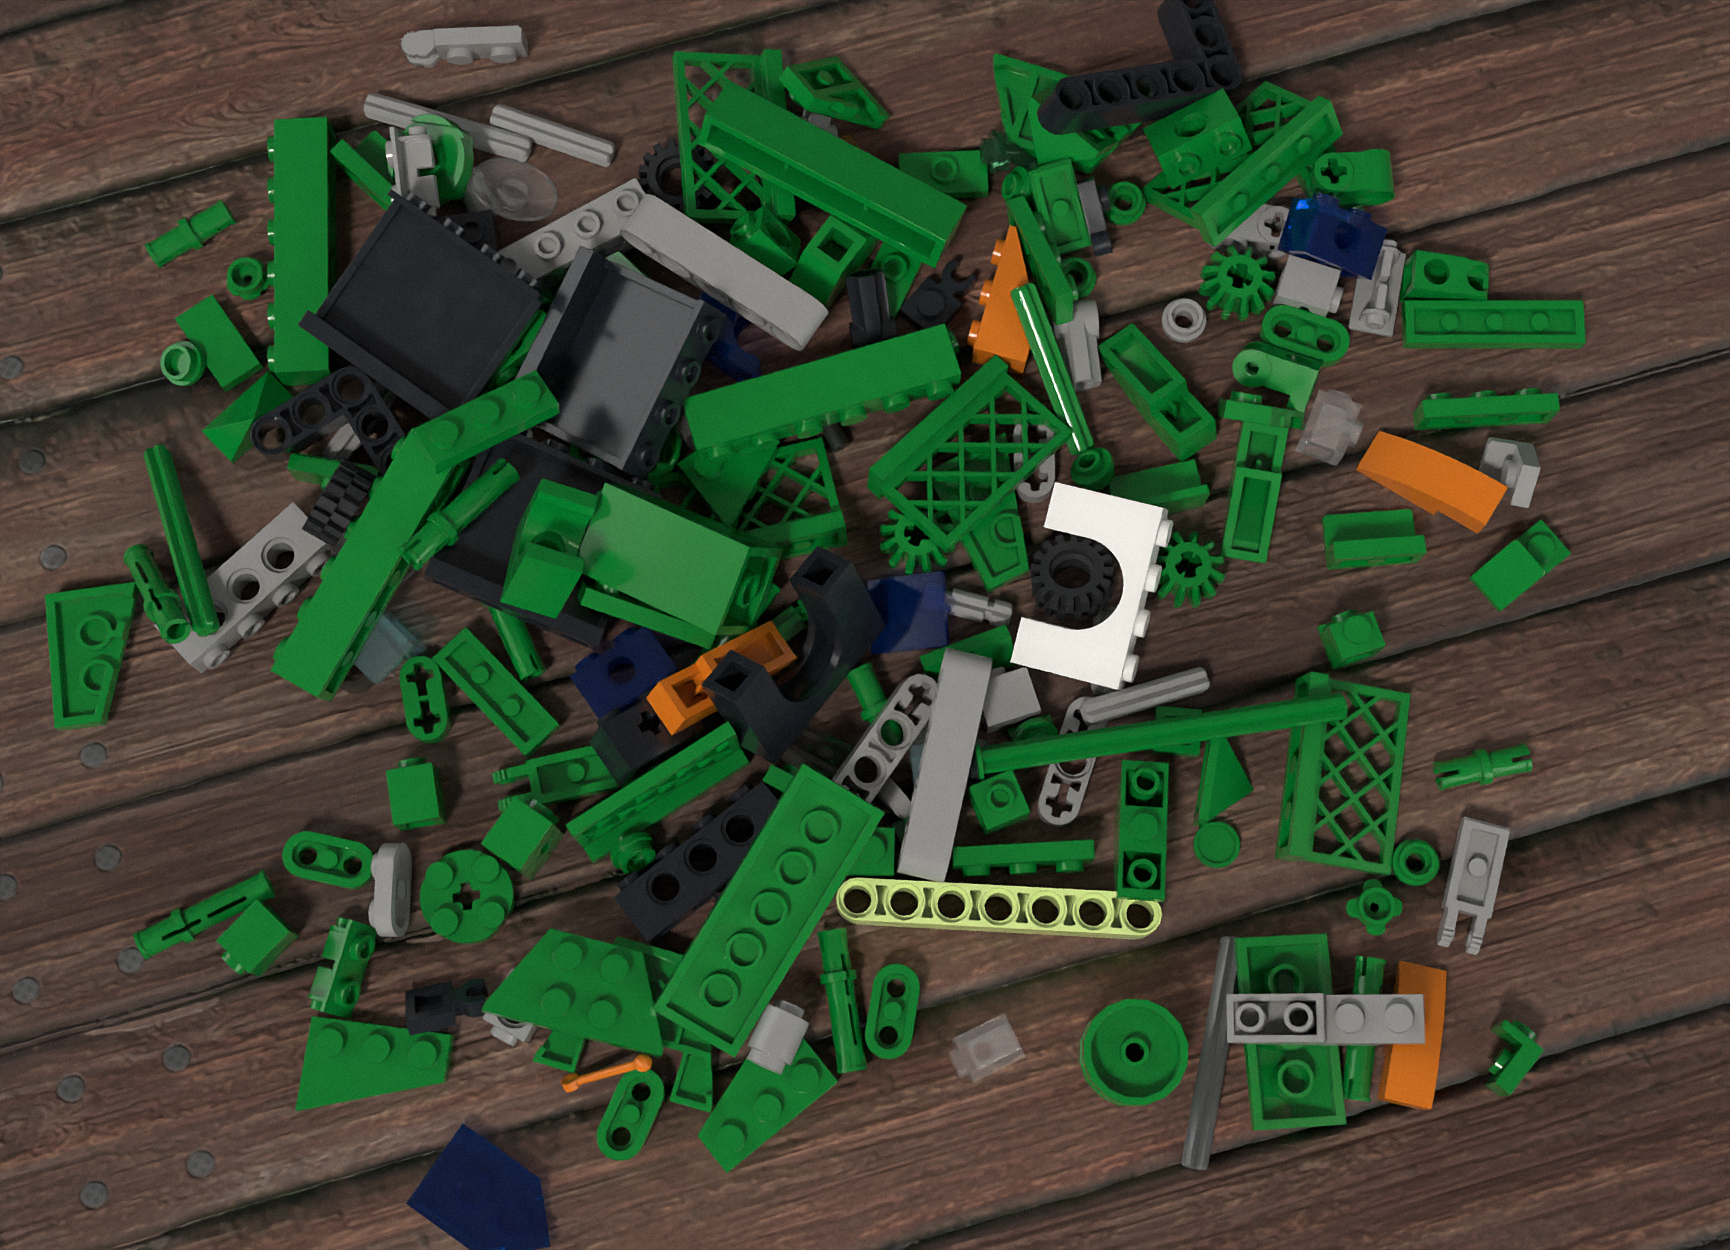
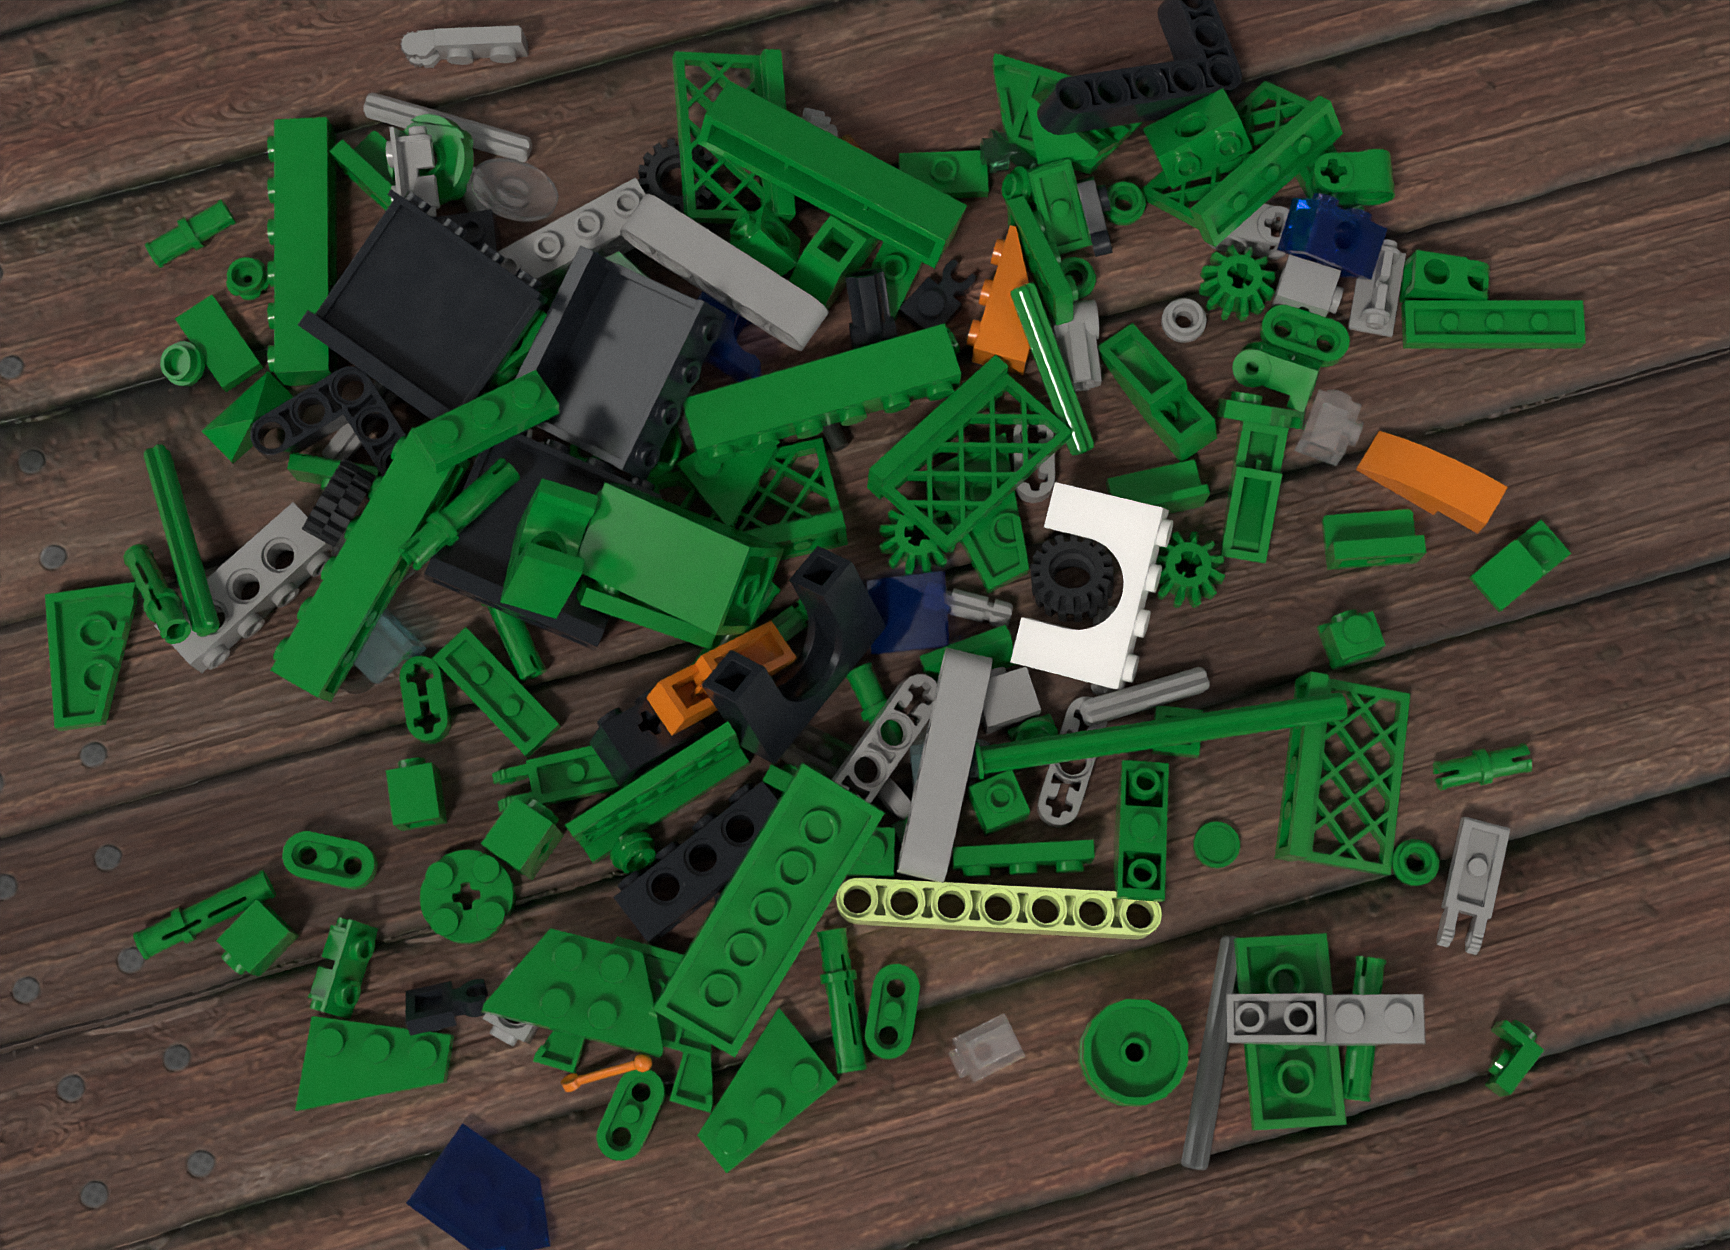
light grey plate [368,843,412,937] -> none
light grey axle [490,104,616,167] -> none
clear blue brick [570,626,678,720] -> none
light grey brick [747,999,809,1075] -> none
green wing [778,56,890,129] -> none
green plate [1070,448,1115,491] -> none
green slope [1193,738,1254,827] -> none
green plate [1346,879,1403,936] -> none
orange slope [1377,960,1447,1110] -> none
green plate [1413,388,1560,430] -> none
light grey bracket [1478,437,1541,508] -> none

